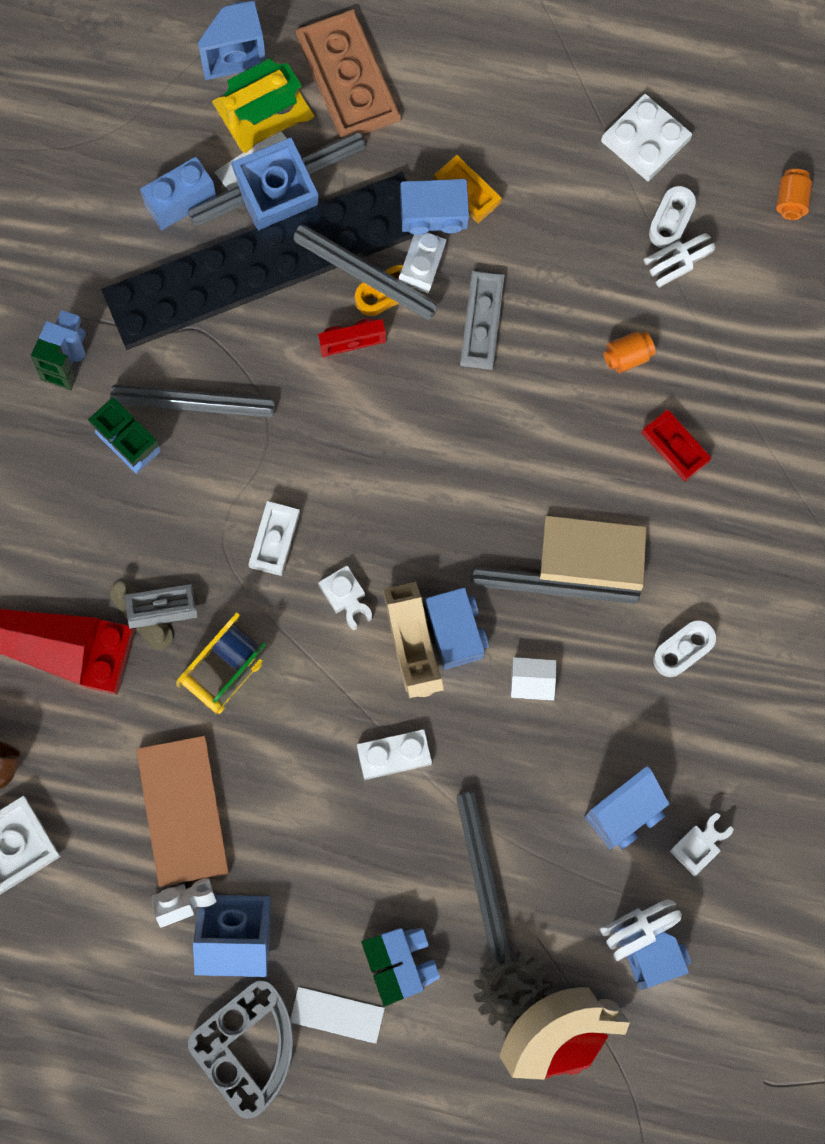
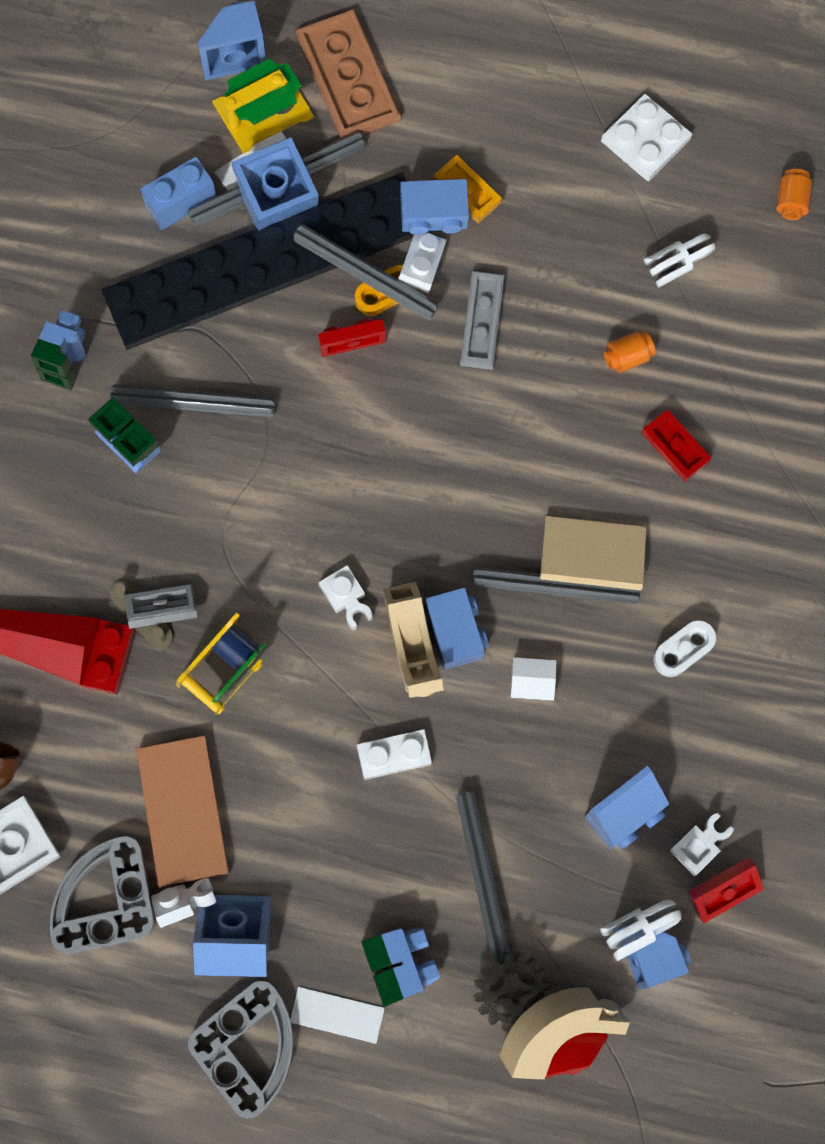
white plate [248,501,300,576] -> none
white plate [649,186,696,248] -> none
none -> light grey beam [50,836,155,954]
none -> red plate [688,857,764,924]

